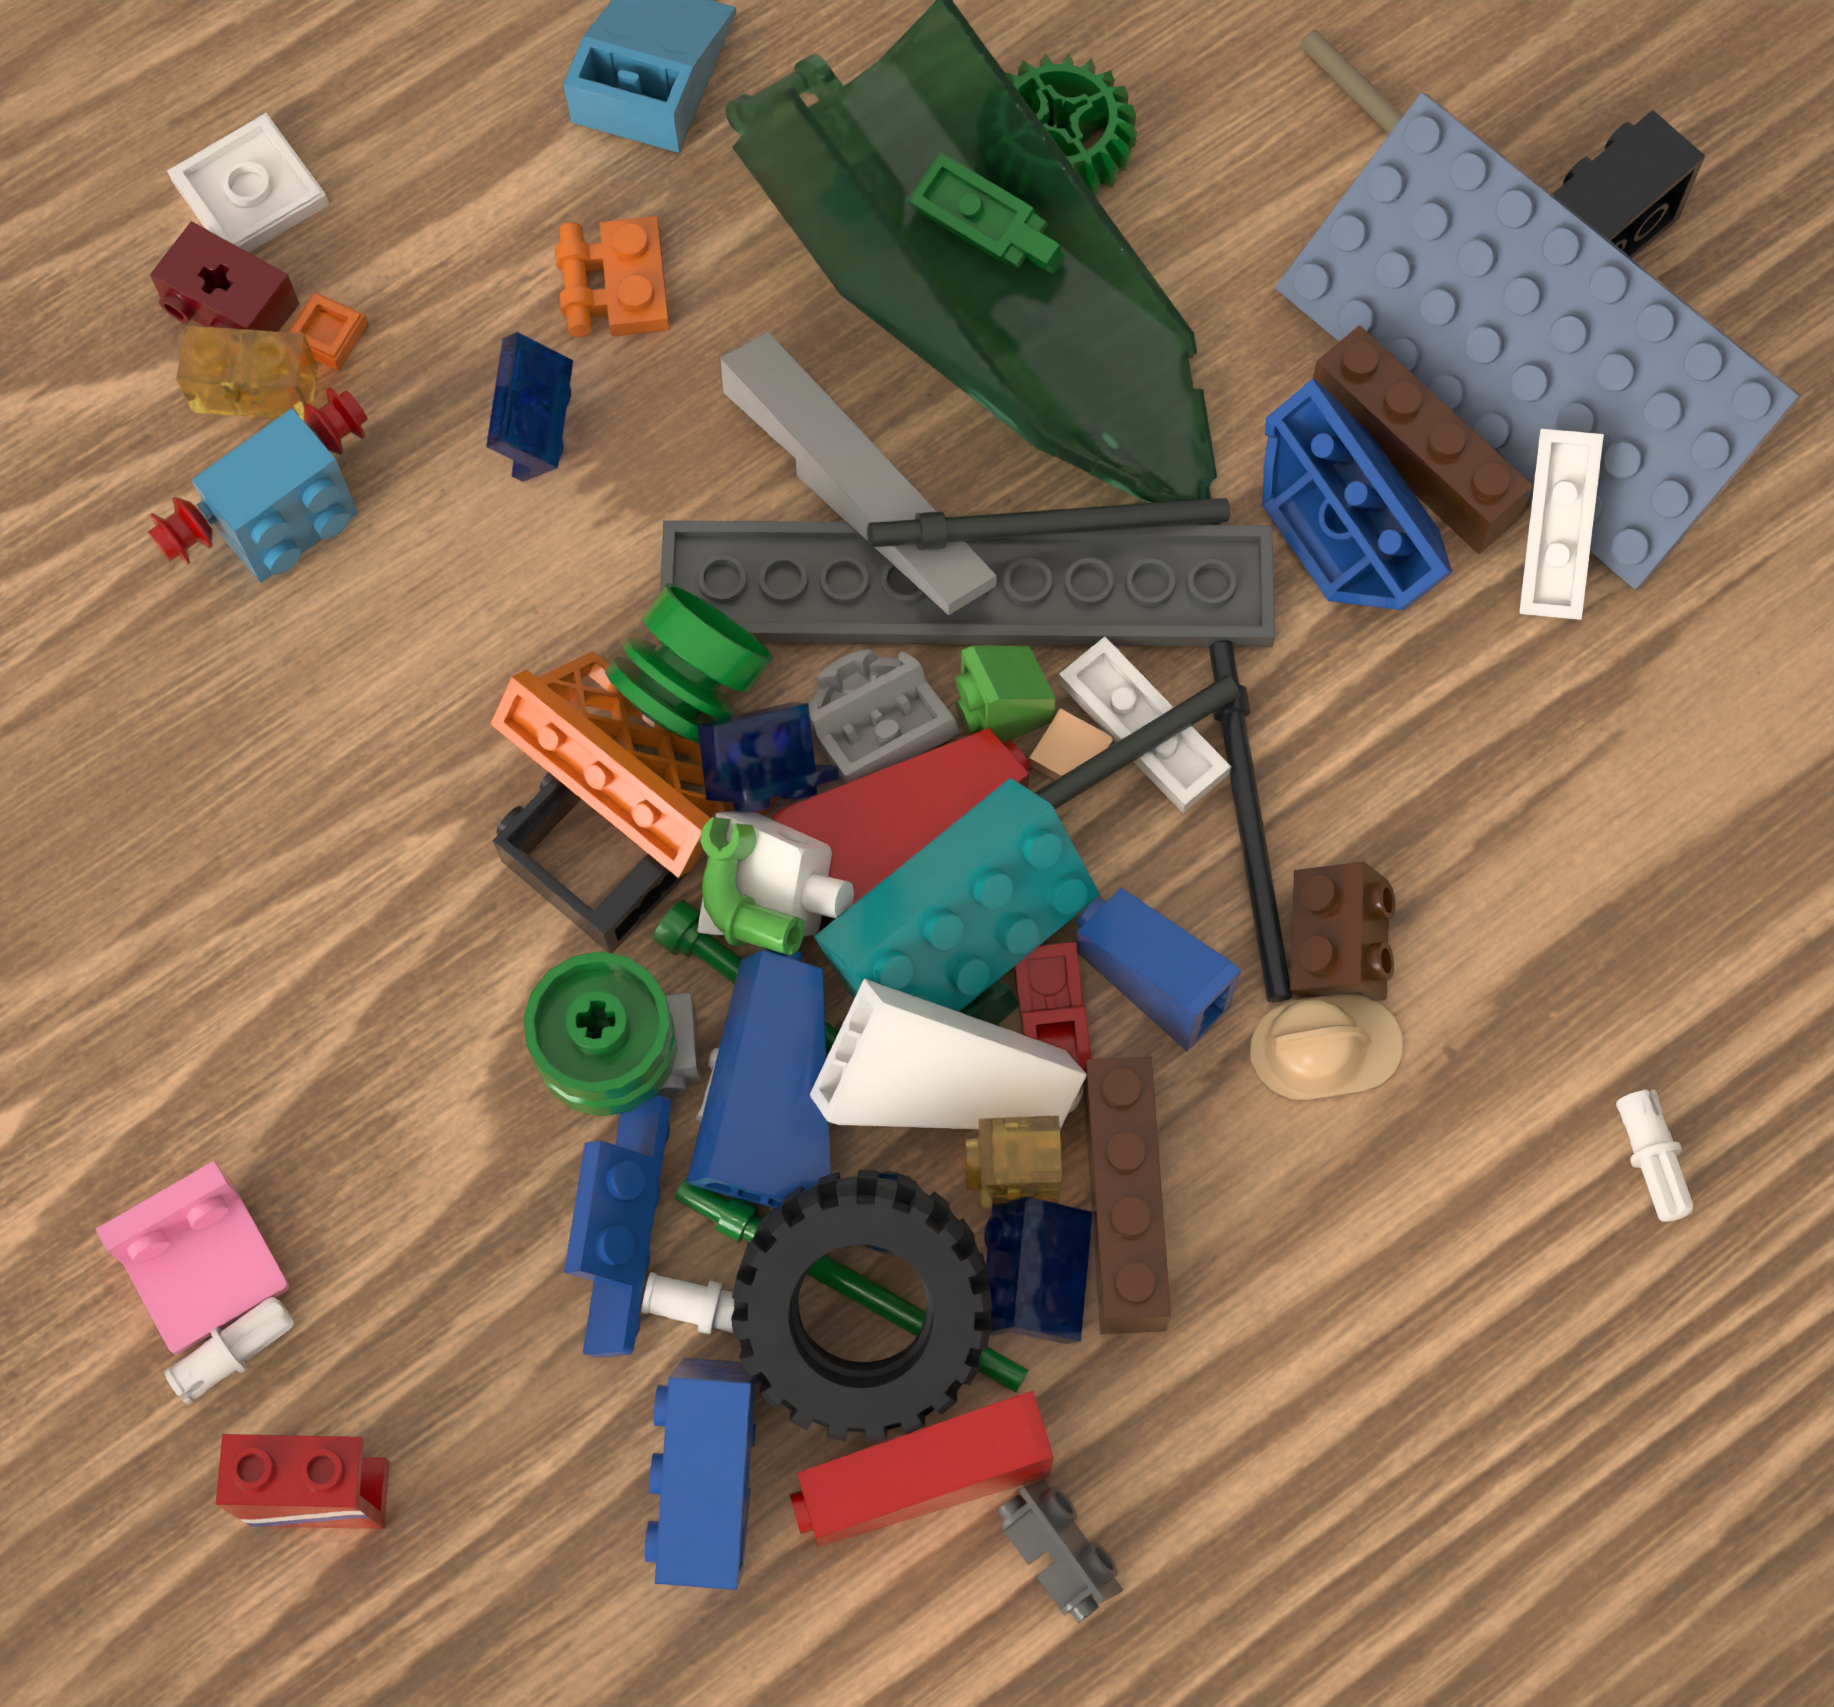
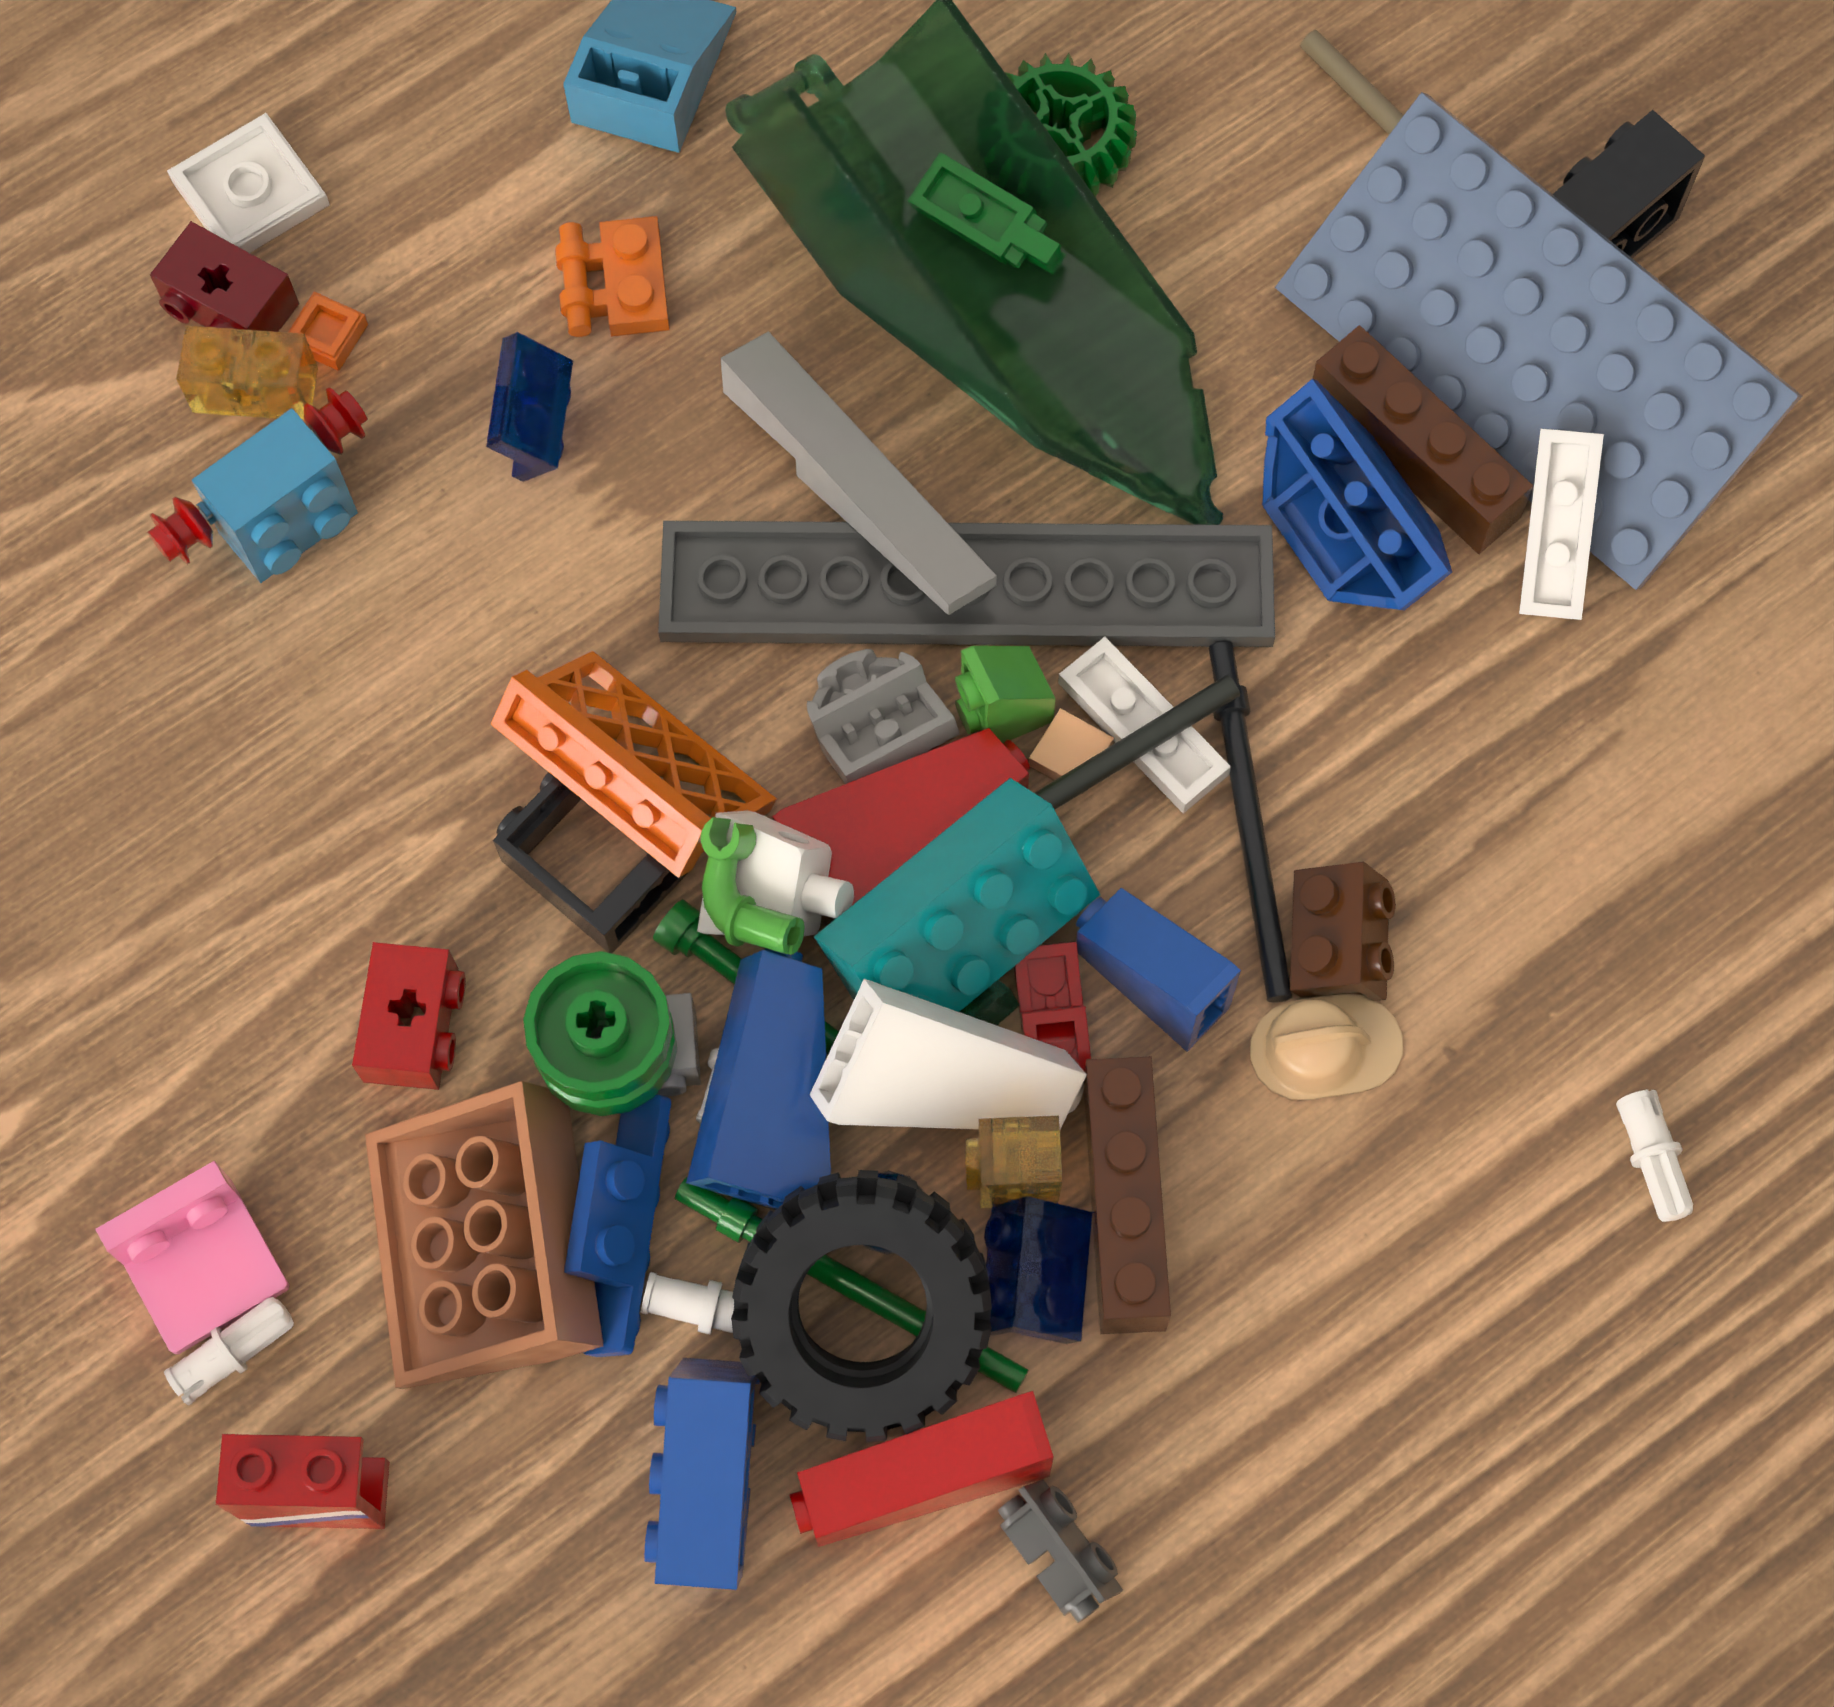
green wheel [605,583,774,747] -> none
clear blue bracket [697,702,839,812] -> none
pearl dark grey bar [867,498,1230,550] -> none
none -> red brick [352,942,466,1090]
none -> nougat slope [365,1081,603,1389]

